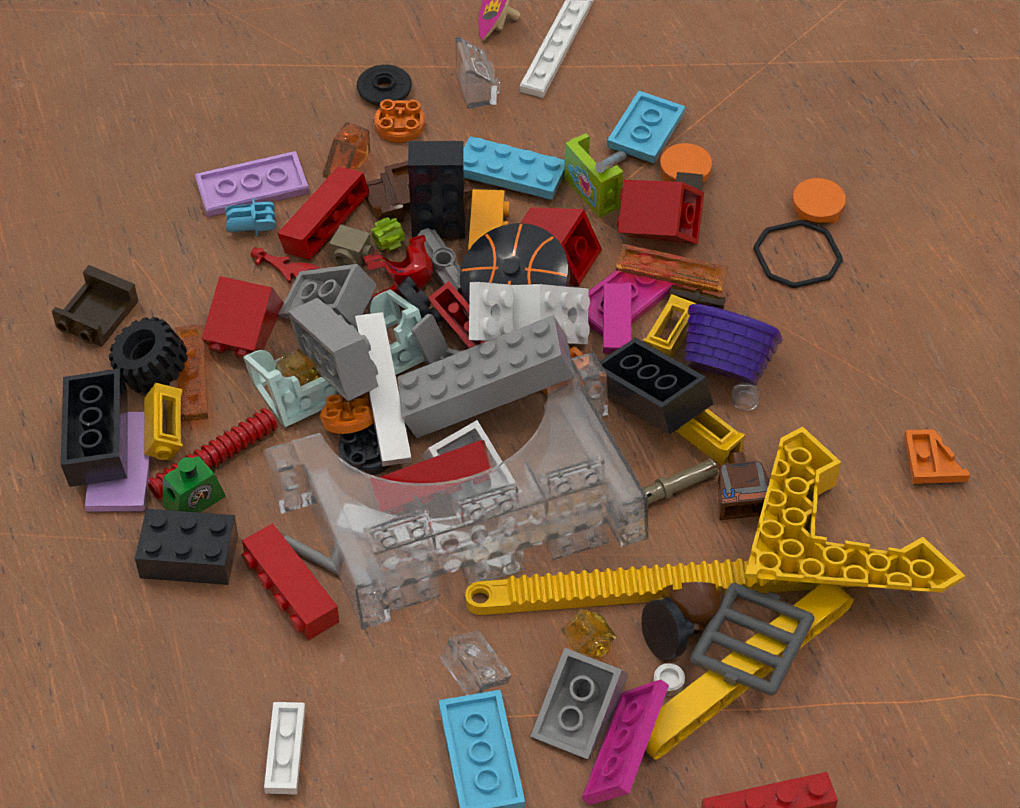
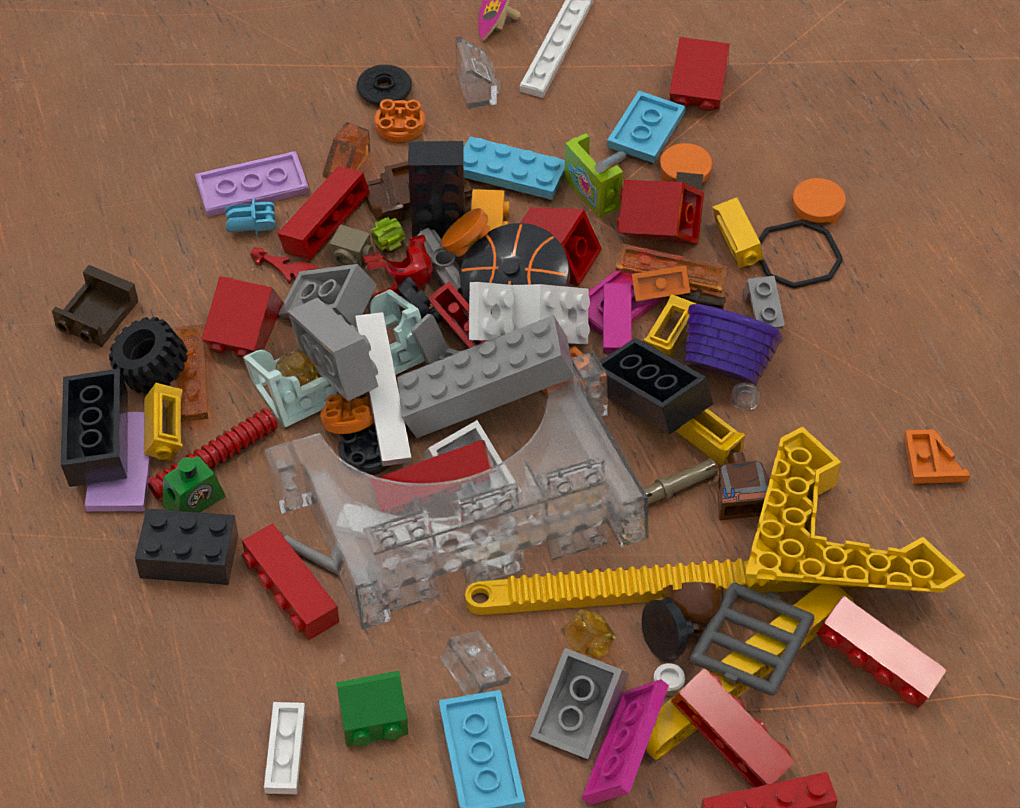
none -> green slope [336,671,408,746]
none -> orange tile [441,208,490,257]
none -> orange plate [632,265,690,301]
none -> red slope [670,37,730,111]
none -> brick [671,668,795,788]
none -> yellow window [712,197,763,269]
none -> light grey bracket [743,276,785,329]
none -> brick [816,596,947,708]

